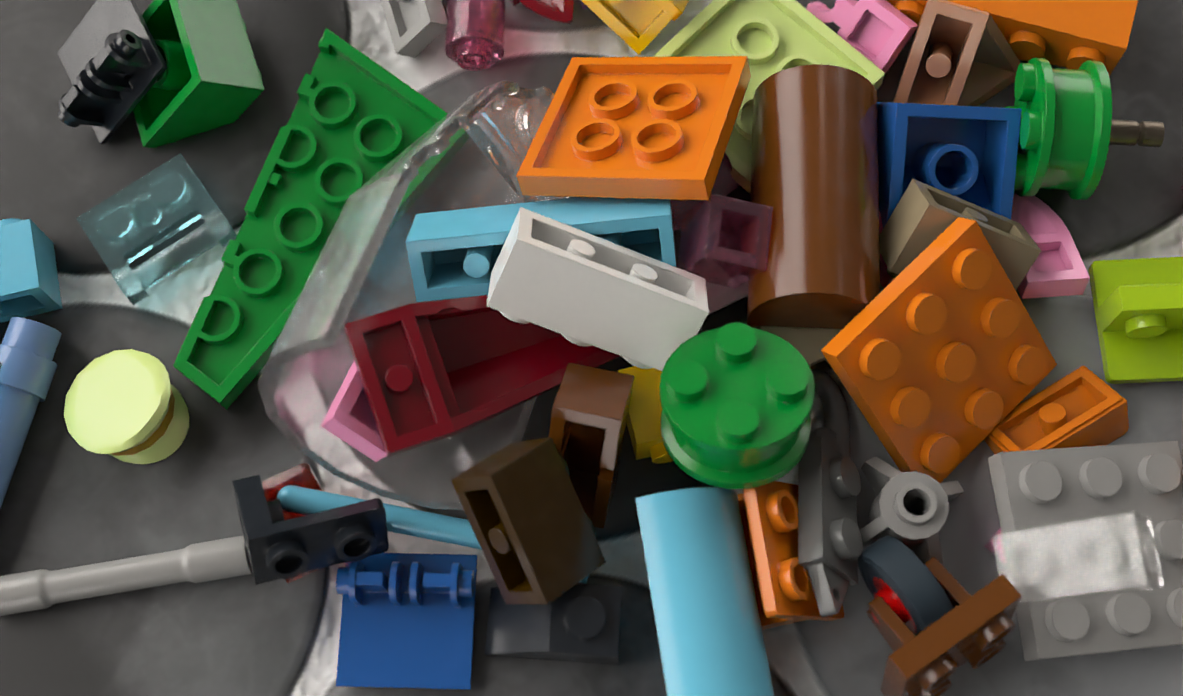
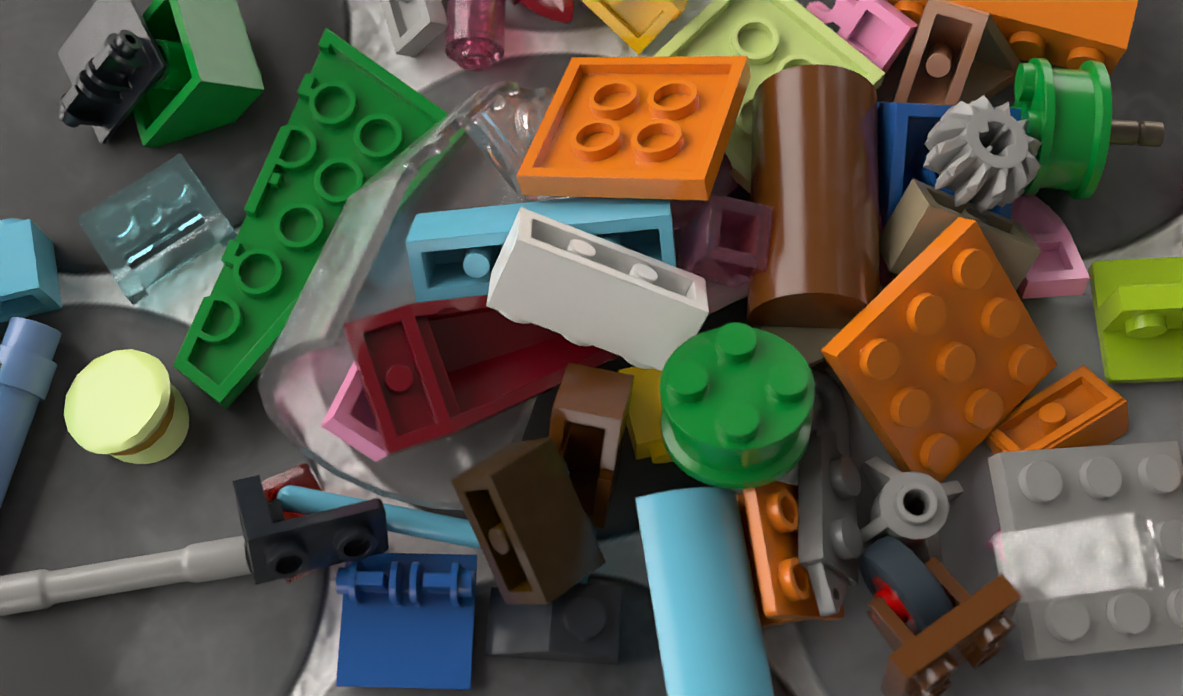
none -> light grey gear [923,95,1042,214]

